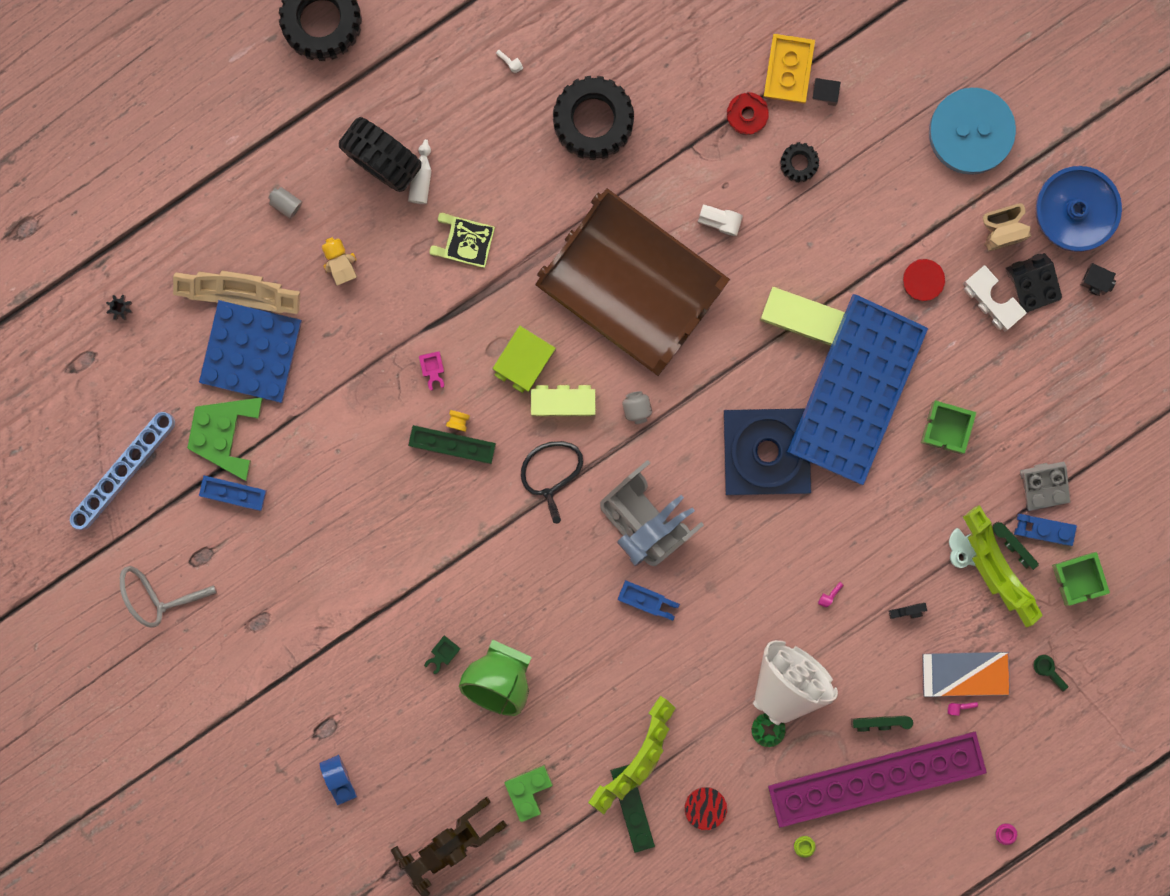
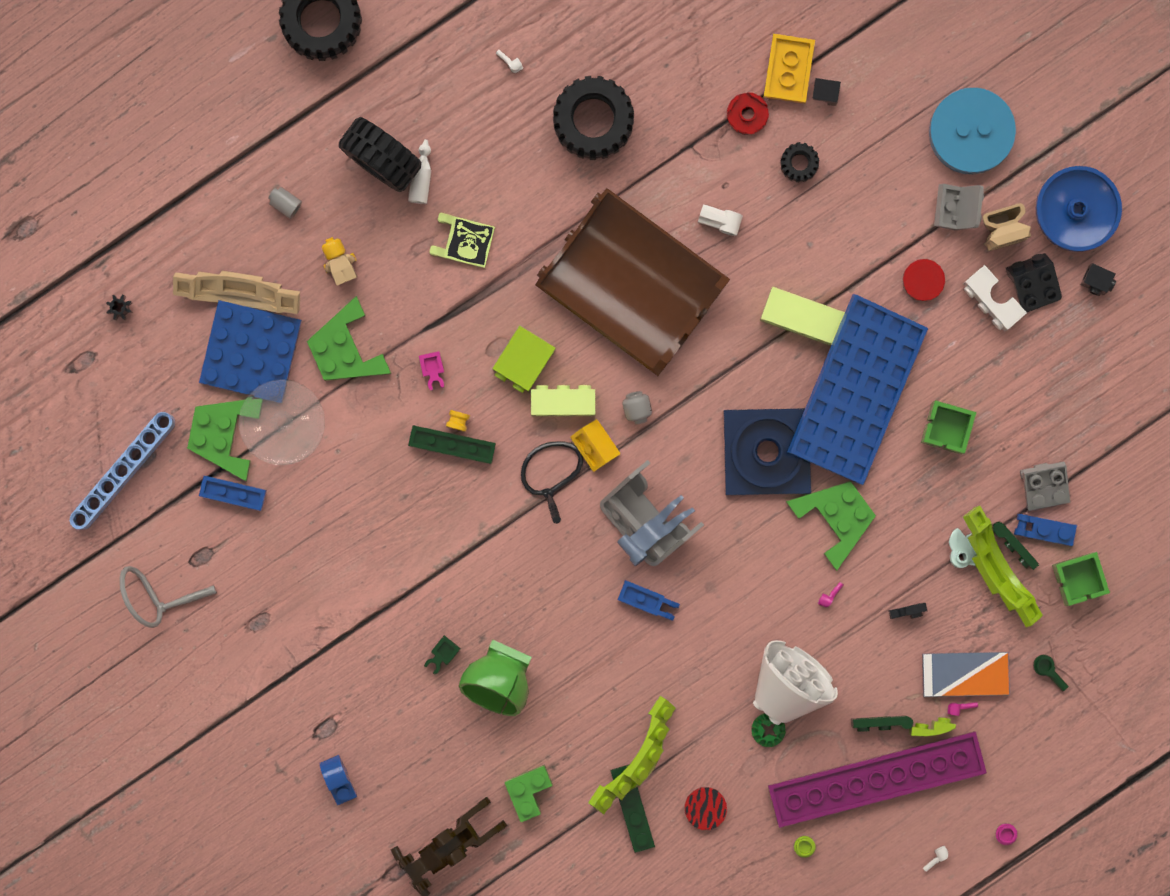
none -> clear dish [239,379,325,465]
none -> bright green wing [307,296,391,381]
none -> yellow panel [570,419,620,472]
none -> bright green wing [786,481,876,571]
none -> lime slope [909,717,956,736]
none -> white hand [923,846,948,872]
none -> light grey bracket [934,184,984,230]

